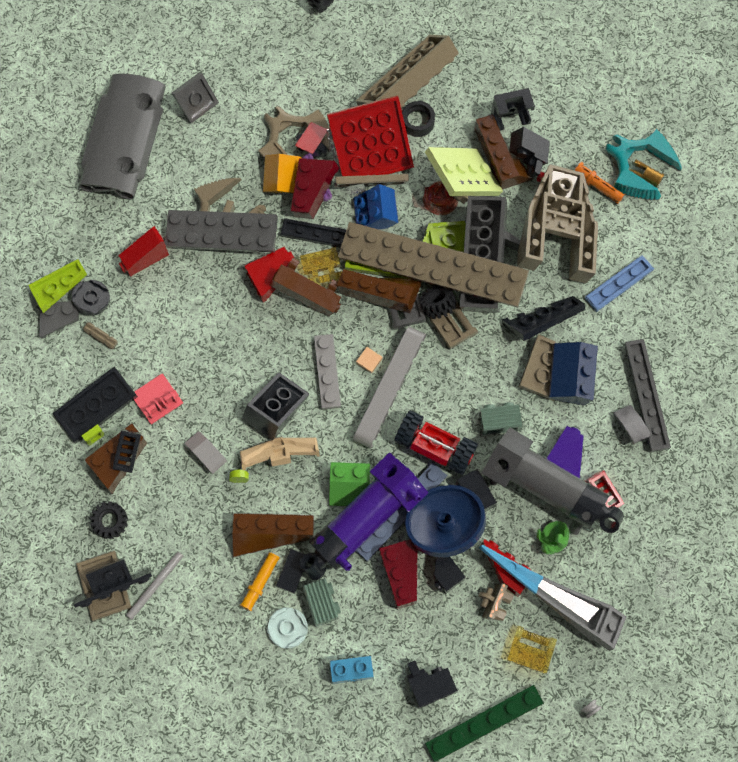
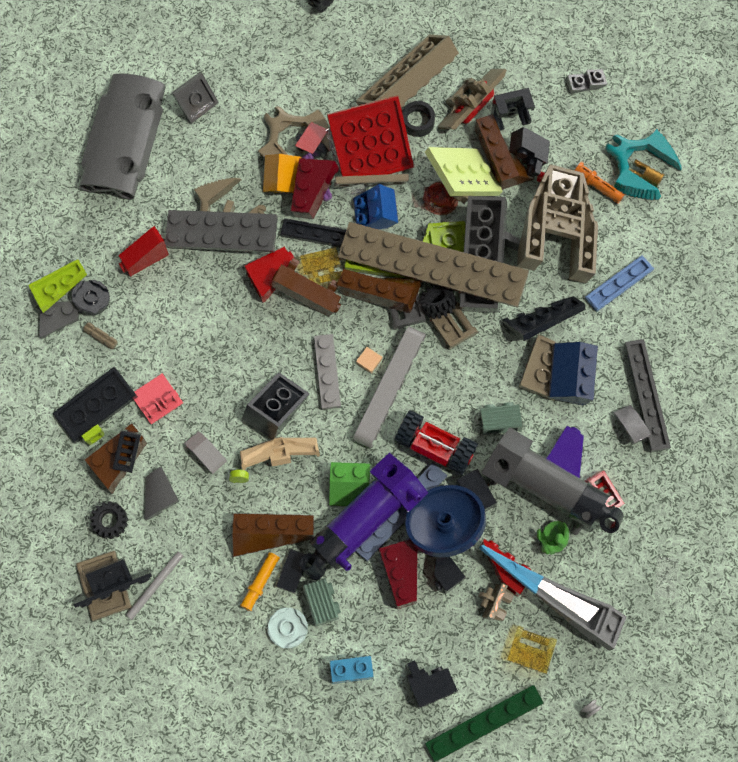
none -> dark grey slope [144,467,179,521]
none -> dark tan piece [437,68,507,130]
none -> flat silver slope [566,69,607,94]

